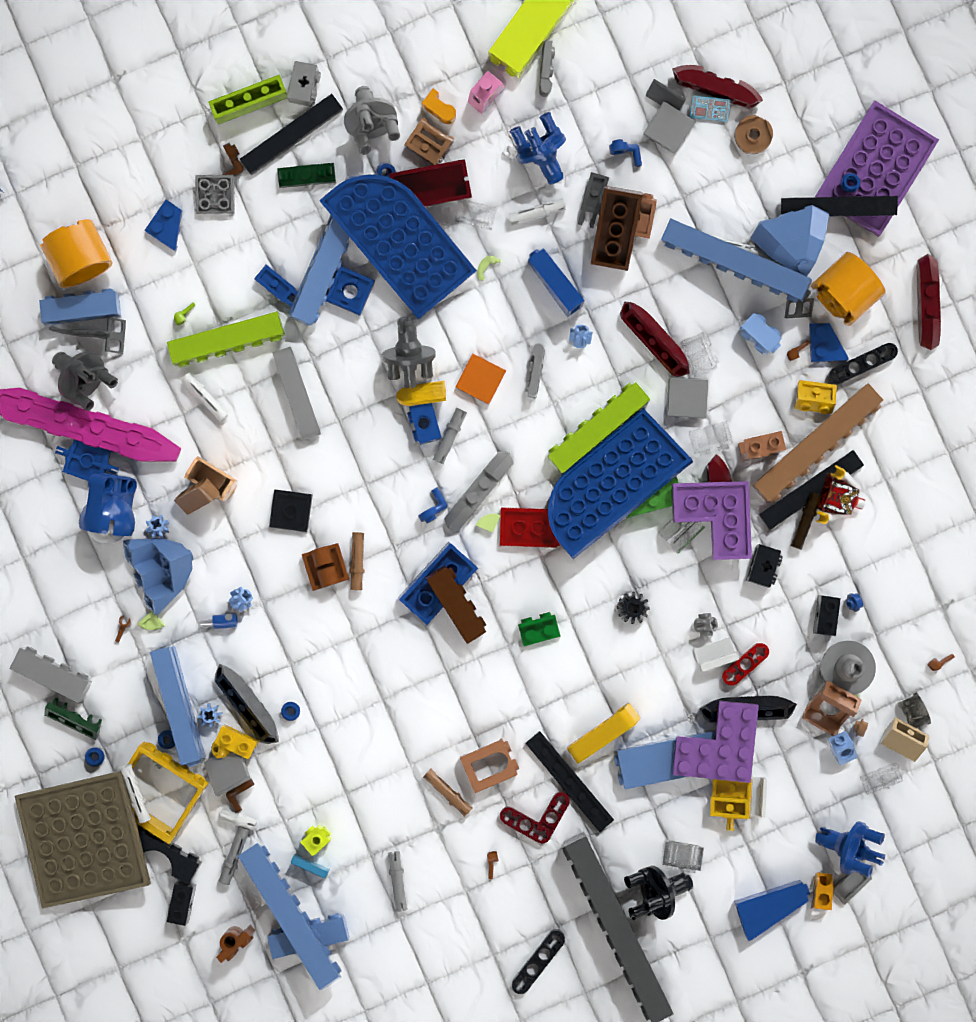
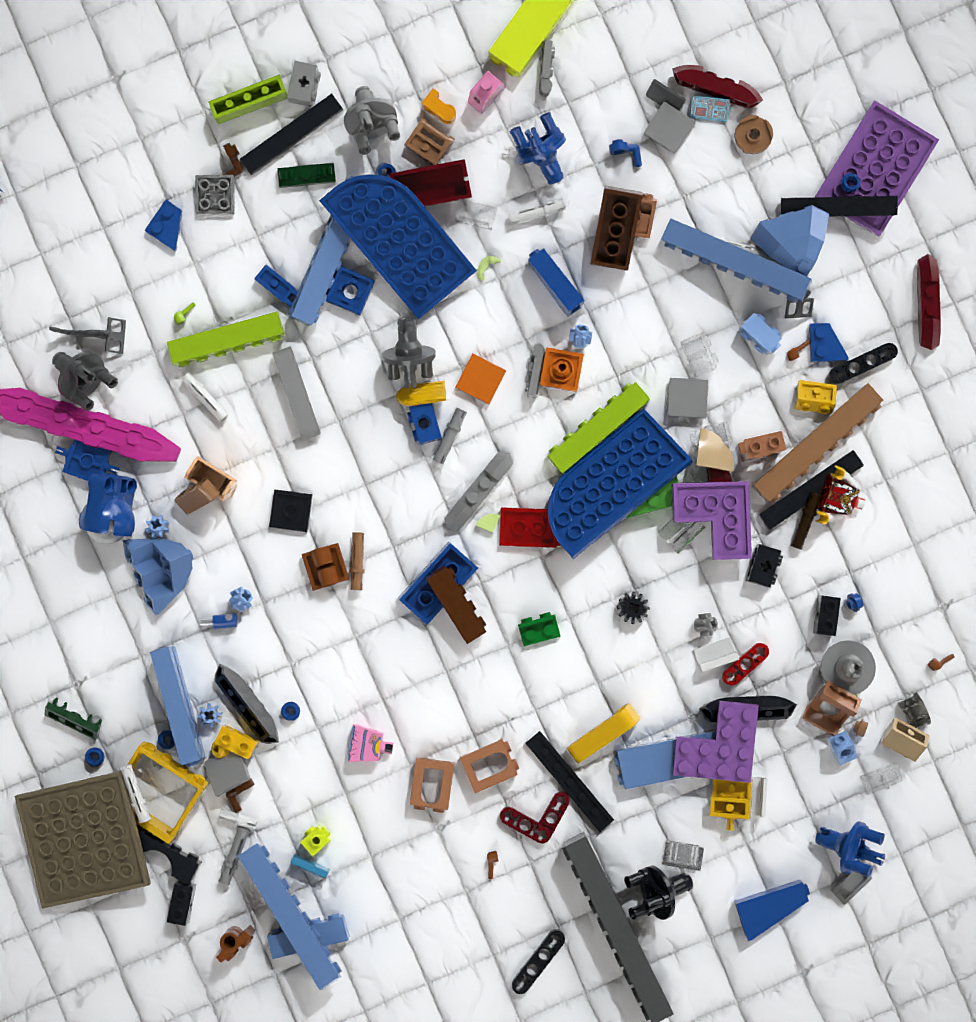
light grey brick [9,646,92,703] -> none
medium blue brick [39,289,121,325] -> none
light orange brick [40,219,113,288] -> none
dark orange hand [115,615,131,642] -> none
yellowish green tile [137,611,165,630] -> none
light grey pin [388,851,408,912] -> none
blue plate [418,487,448,524] -> none
medium nougat pin [423,768,473,817] -> none
dark grey hinge [578,172,609,228] -> none
dark red brick [620,302,690,377] -> none
light orange brick [811,252,886,326] -> none
light orange leg [811,872,833,910] -> none
none -> bright pink torso [348,724,394,762]
none -> nougat panel [410,757,455,813]
none -> orange plate [539,347,584,392]
none -> tan brick [695,428,734,472]

